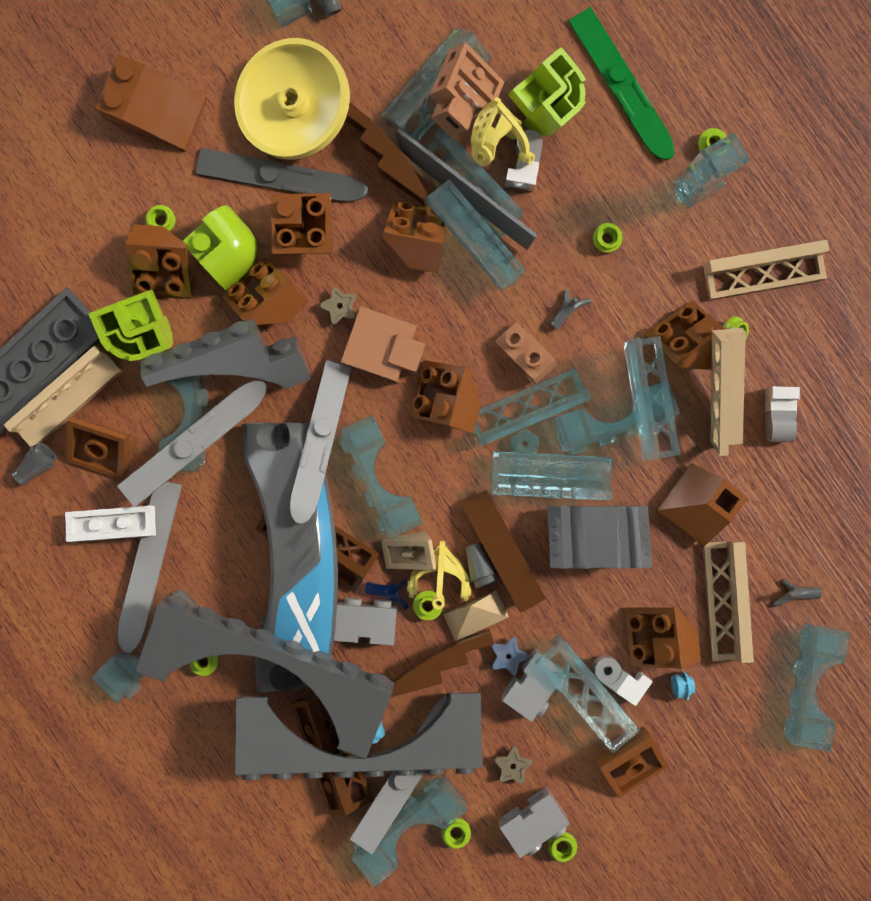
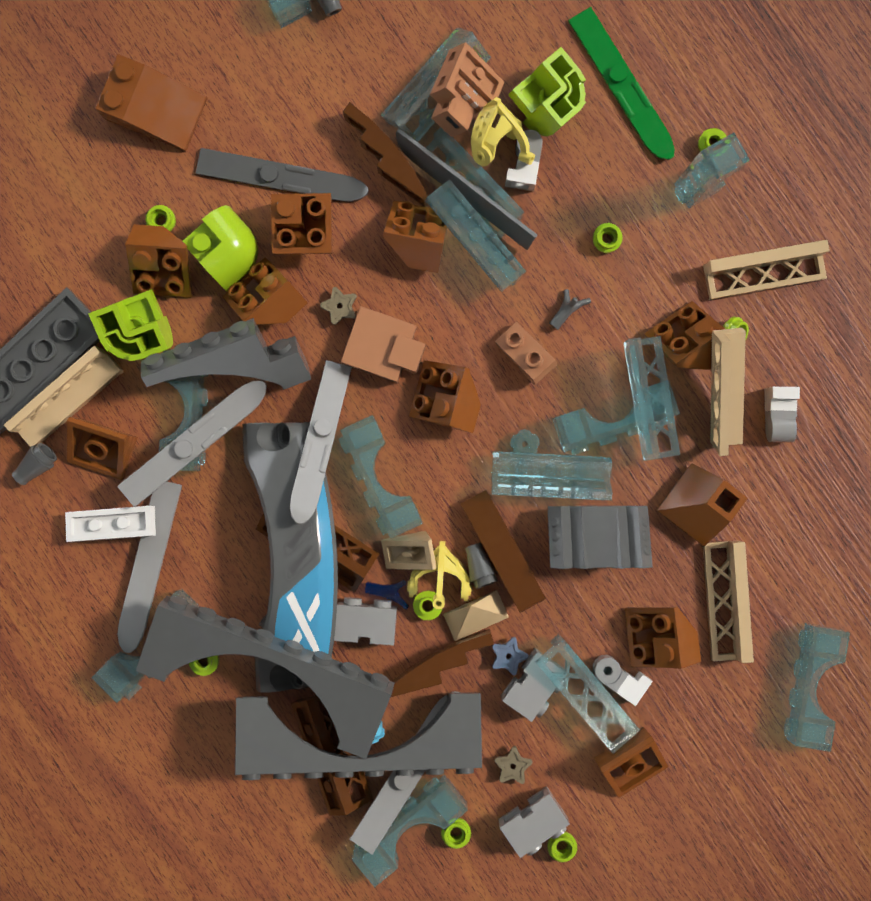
light yellow dish [234,38,350,160] -> none
clear light blue fence [474,368,592,447] -> none
medium azure plate [671,671,695,701] -> none
dark grey bar [773,579,822,607] -> none

